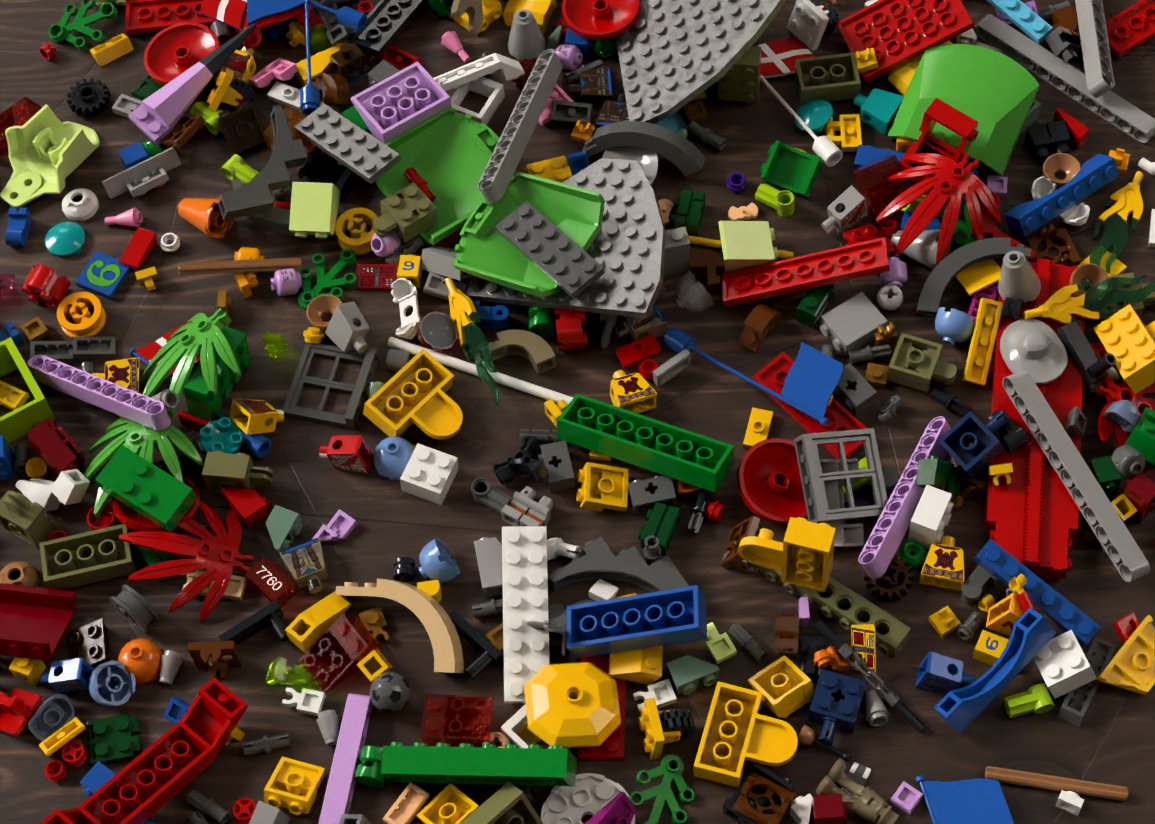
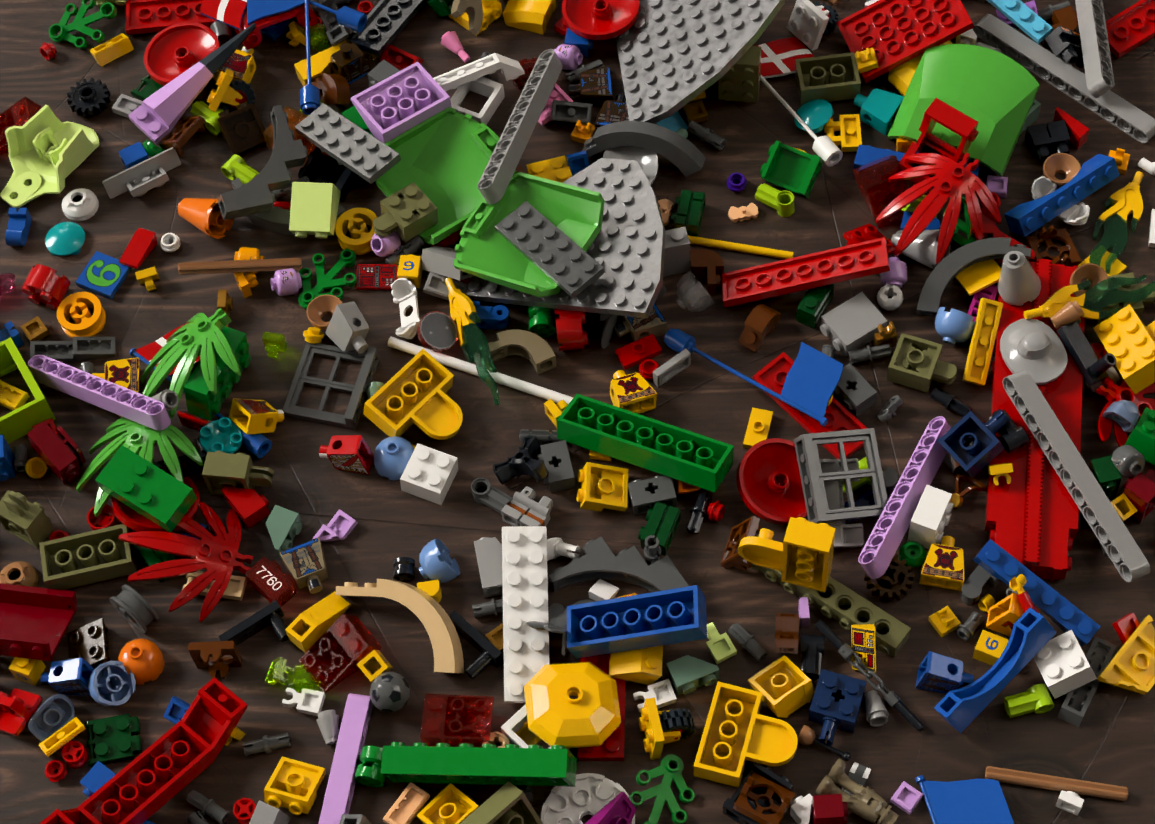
white arch [15,469,90,512] -> none
bright pink cone [105,207,143,227] -> none
light grey cone [159,650,183,685] -> none
bright pink plate [249,58,299,88] -> none
white plate [267,81,302,112] -> none
pearl gold plate [359,606,390,648] -> none
dark grey brick [386,348,413,372] -> none
red pin [403,167,436,203] -> none
light grey cone [507,9,546,62] -> none
sand green slope [545,25,564,50] -> none
green plate [594,38,616,58] -> none
yellowish green slope [718,221,778,273] -> none
orange plate [813,646,853,671] -> none
light grey torso [821,185,868,234] -> none
pearl gold plate [865,363,889,388] -> none
red plate [879,219,900,238] -> none
dark green piece [916,456,962,496] -> none
black wheel [1002,297,1024,320] -> none
dark grey slope [1064,407,1087,437] -> none
none -> medium nougat cone [1050,300,1084,329]

